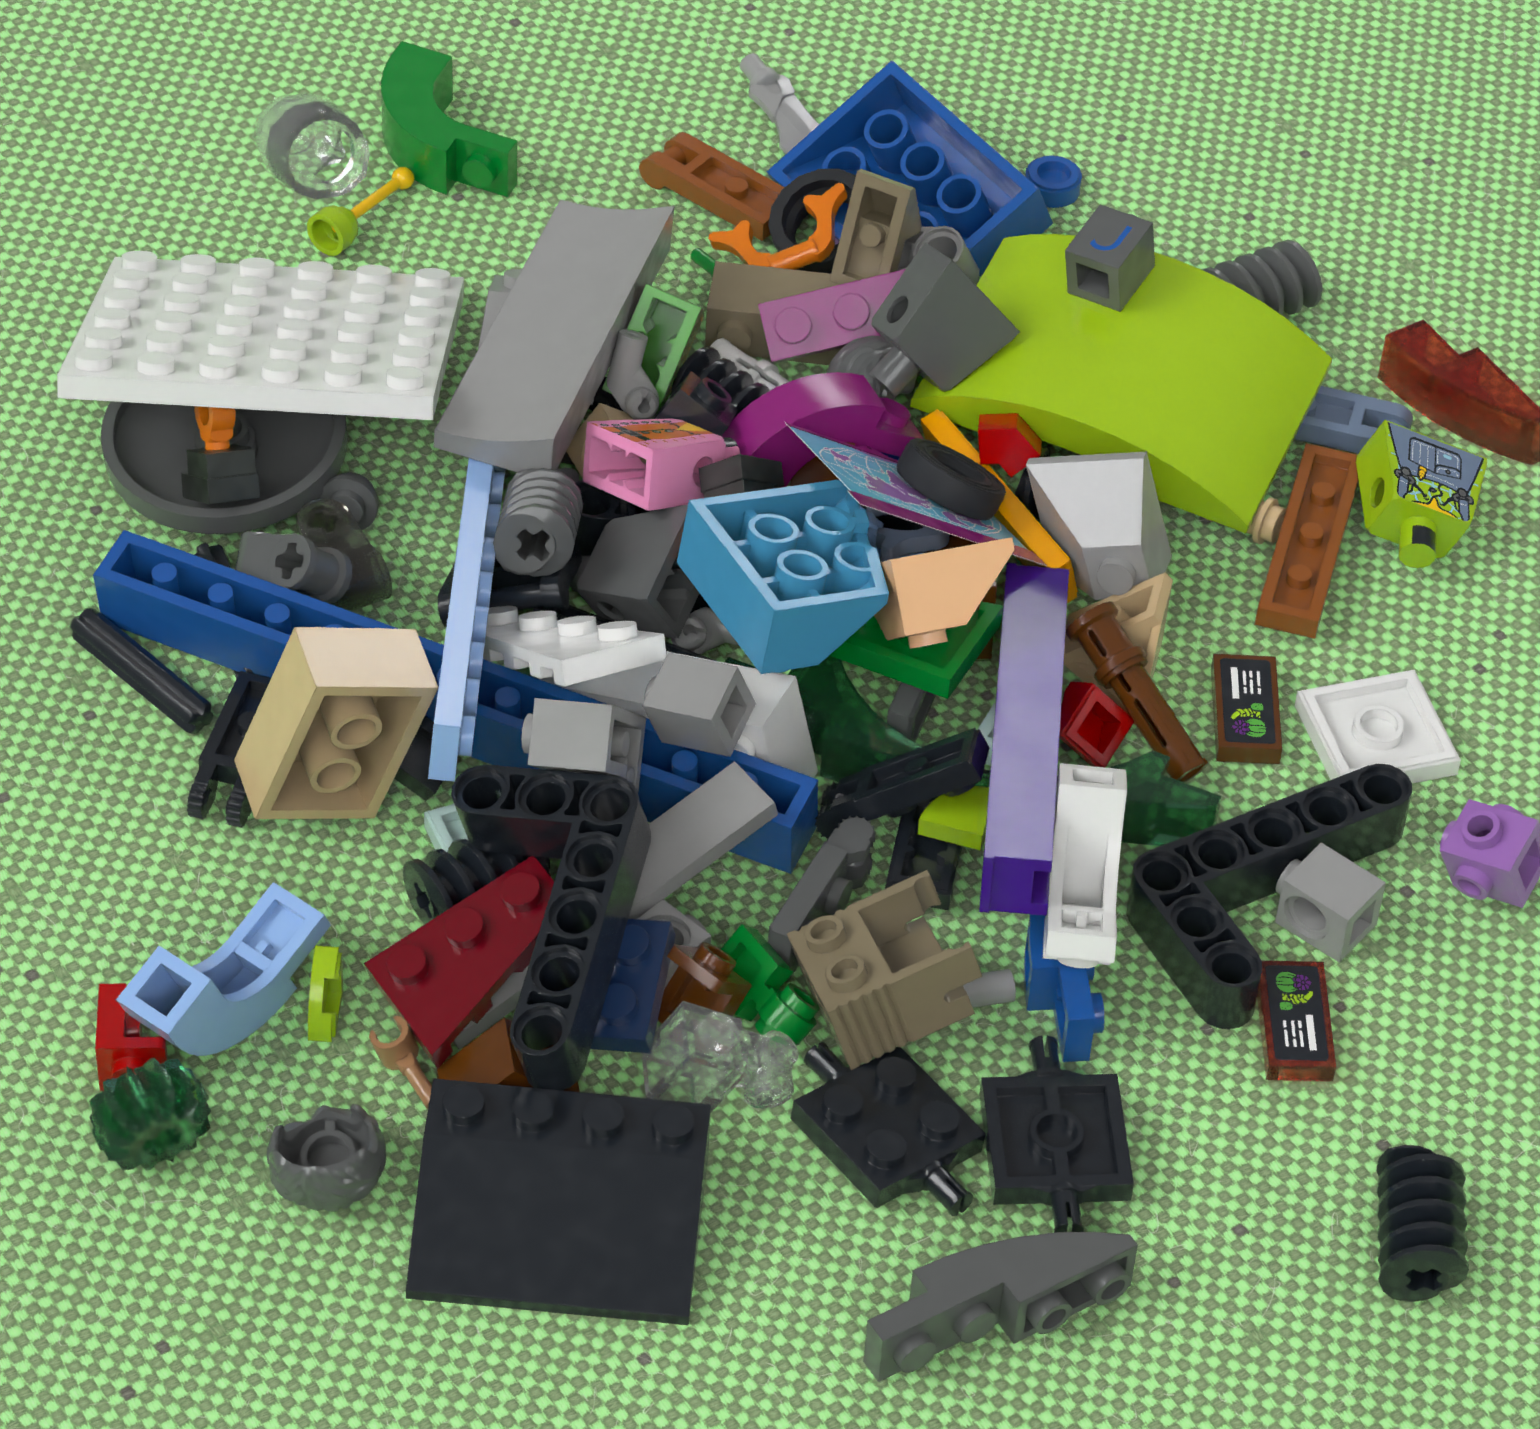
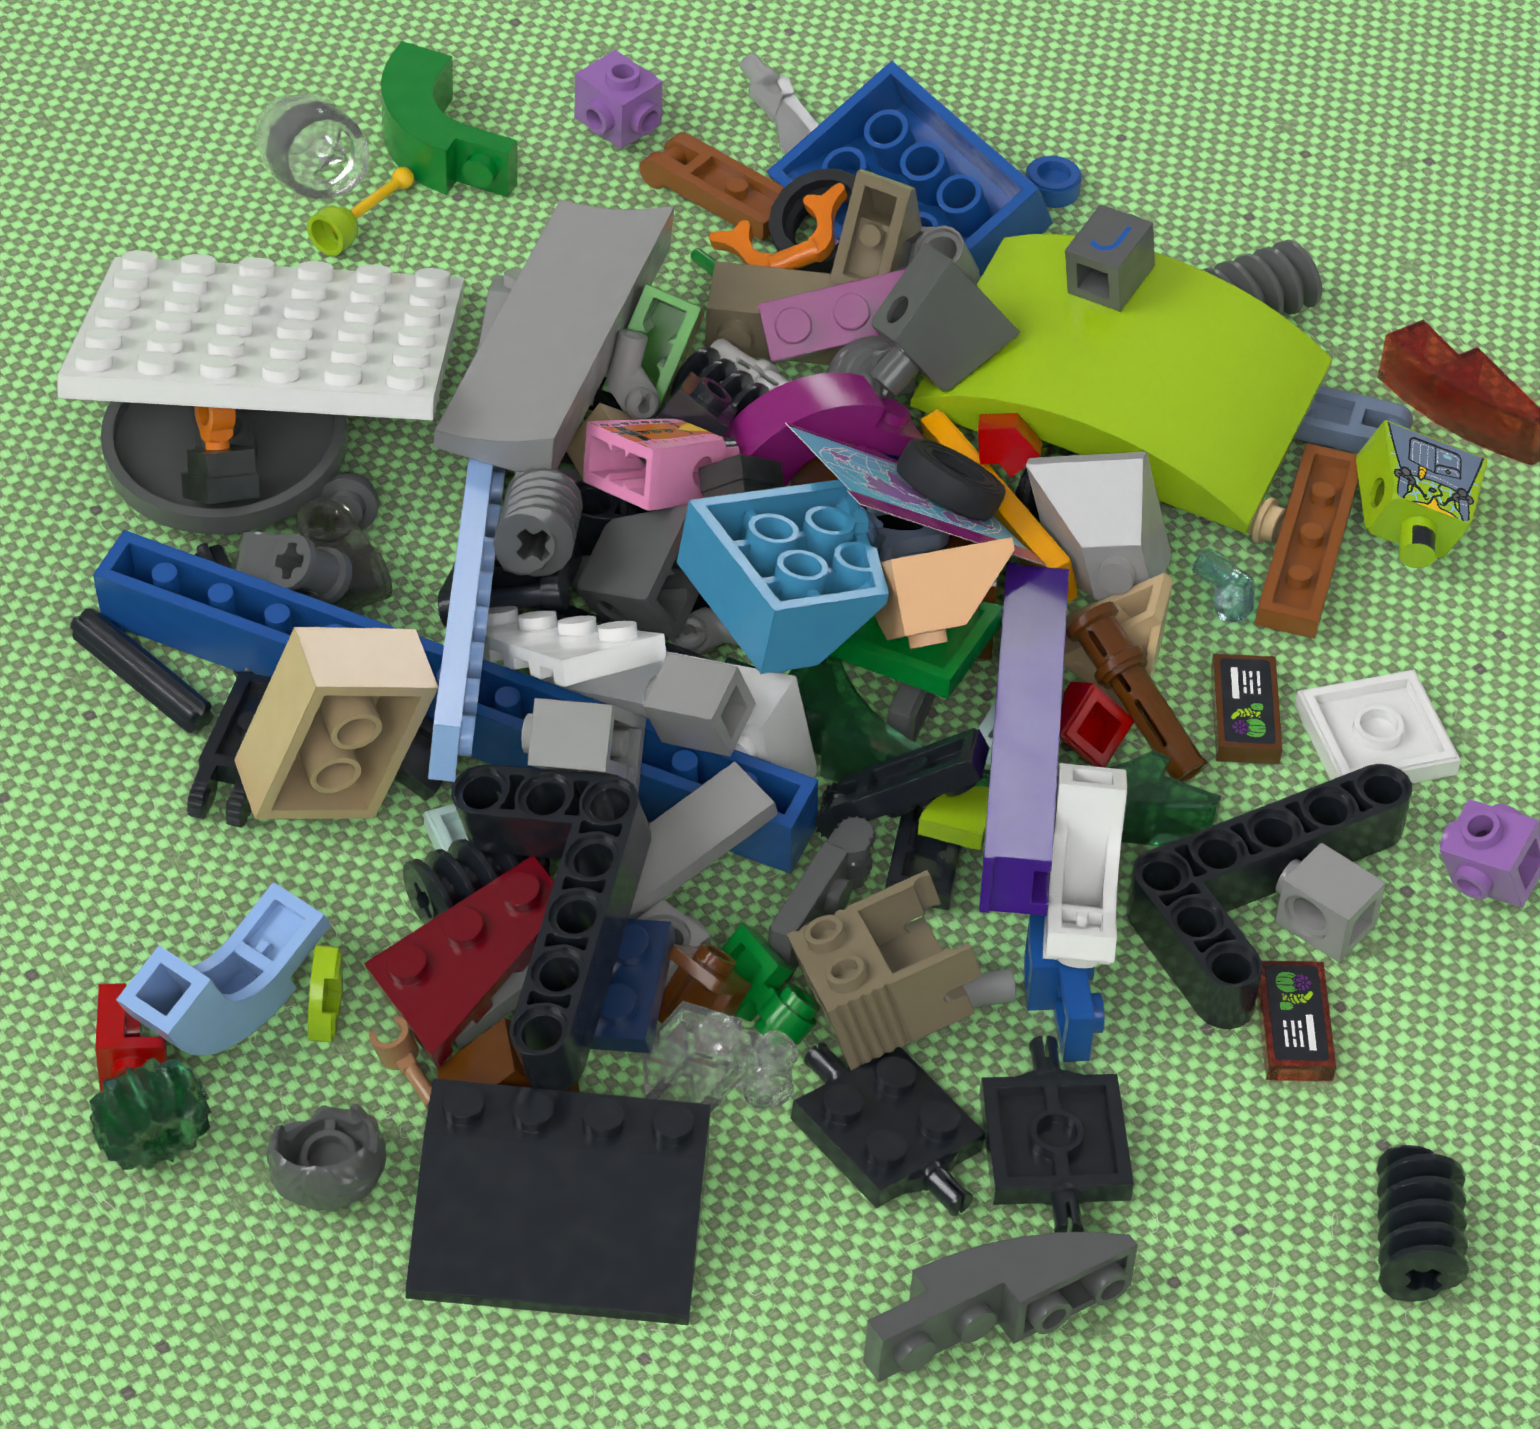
none -> medium lavender brick [574,50,663,150]
none -> clear light blue arm [1192,548,1254,623]

